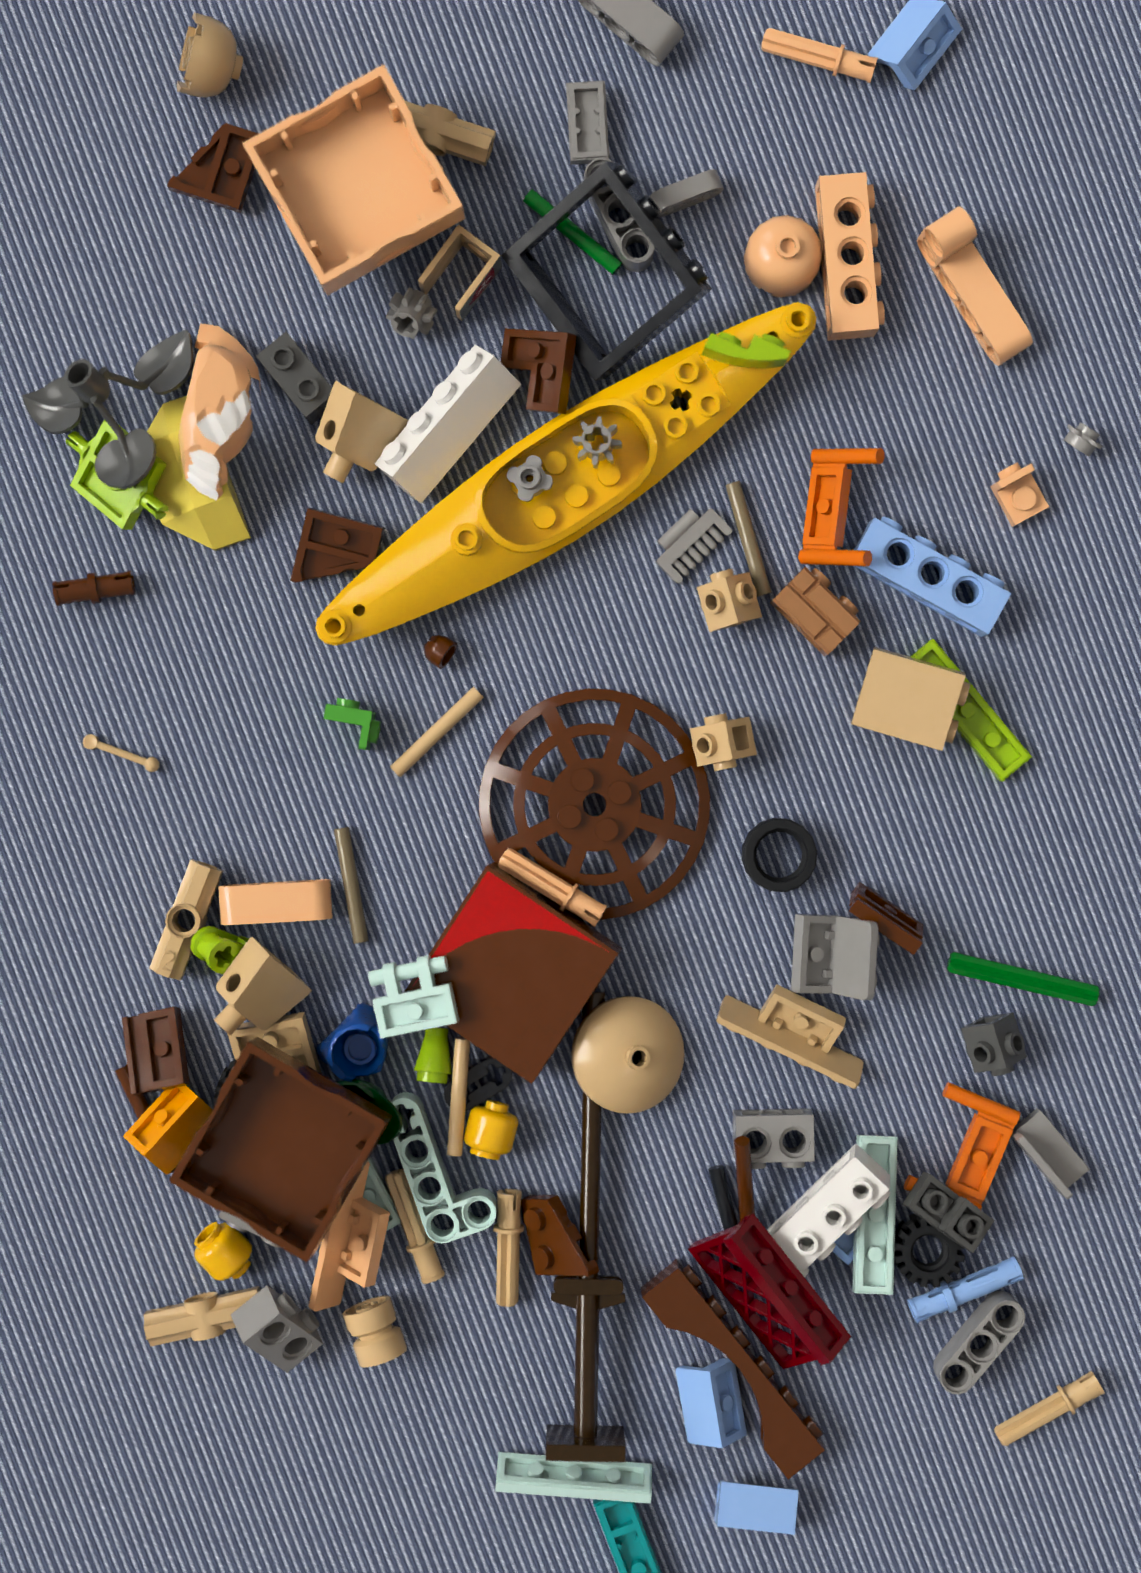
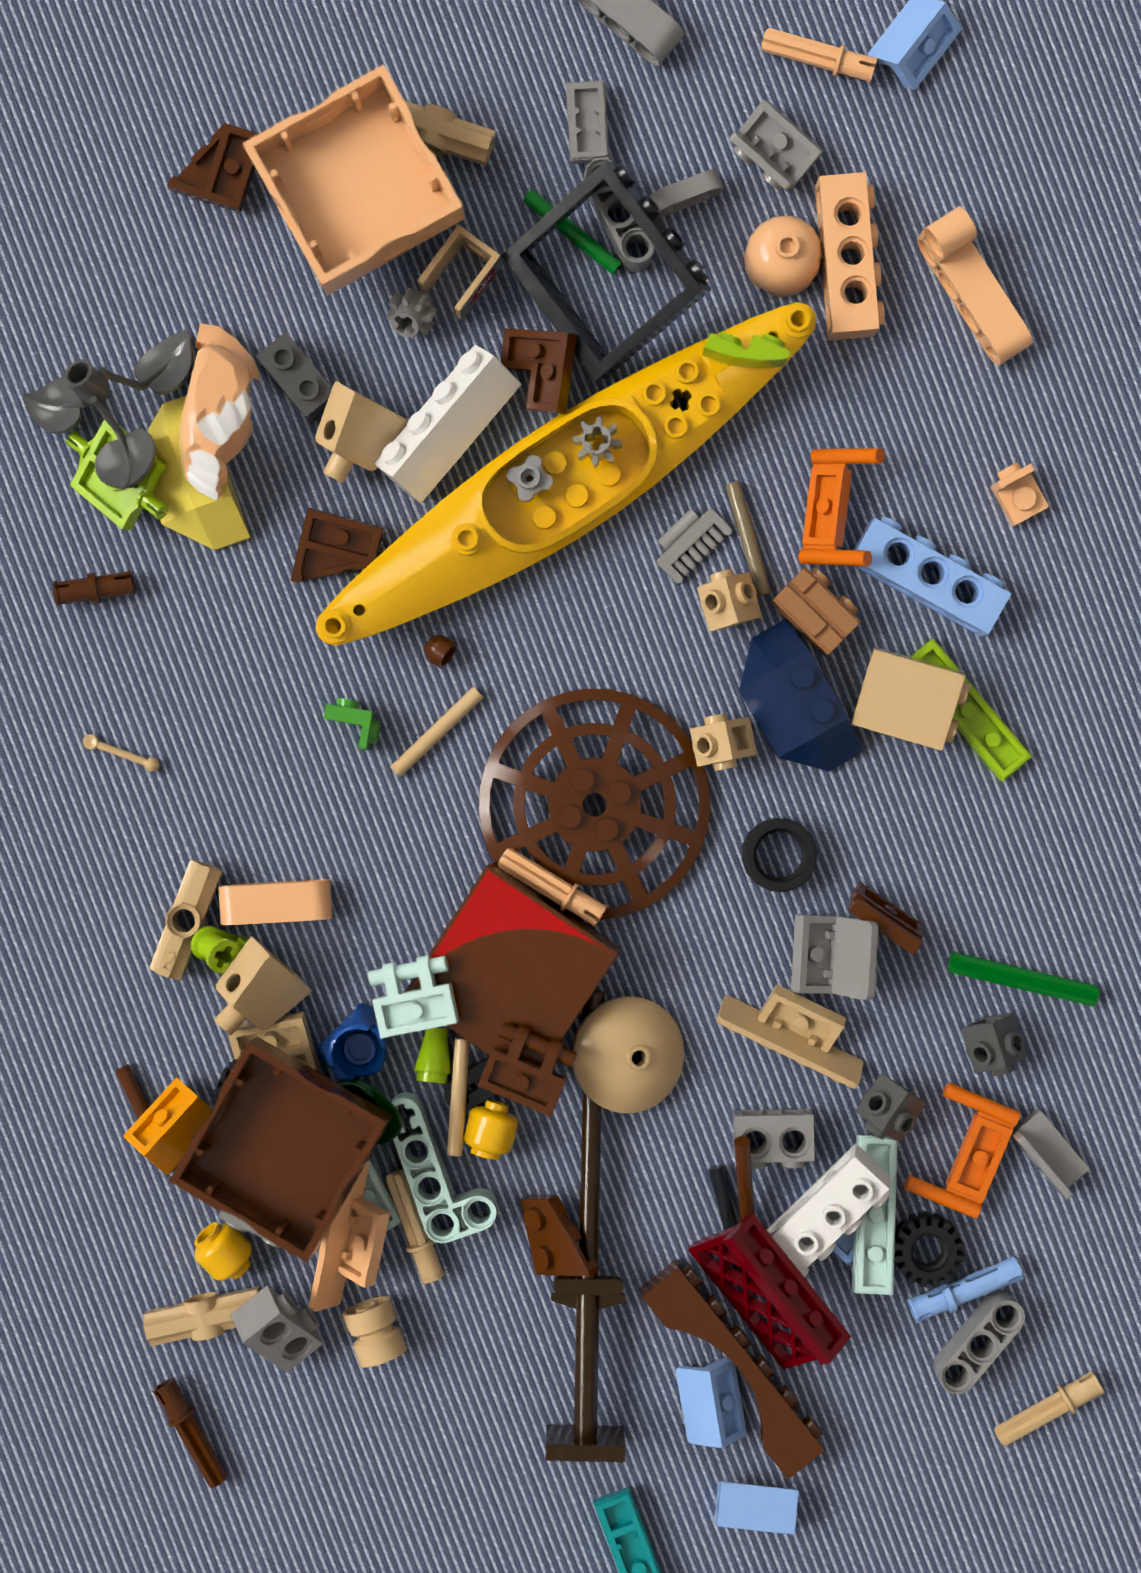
reddish brown plate [122,1007,190,1095] -> none
tan cylinder [177,13,243,98] -> none
dark tan bar [334,827,369,944] -> none
tan axle [493,1189,524,1307] -> none
light aqua tile [495,1452,652,1504] -> none
dark grey slope [902,1171,994,1253] -> none
light grey plate [1064,422,1103,457] -> none
none -> reddish brown axle [152,1377,227,1488]
none -> reddish brown plate [477,1022,577,1117]
none -> light grey bracket [729,99,824,190]
none -> dark blue wedge [739,619,863,772]
none -> dark grey brick [855,1073,926,1142]

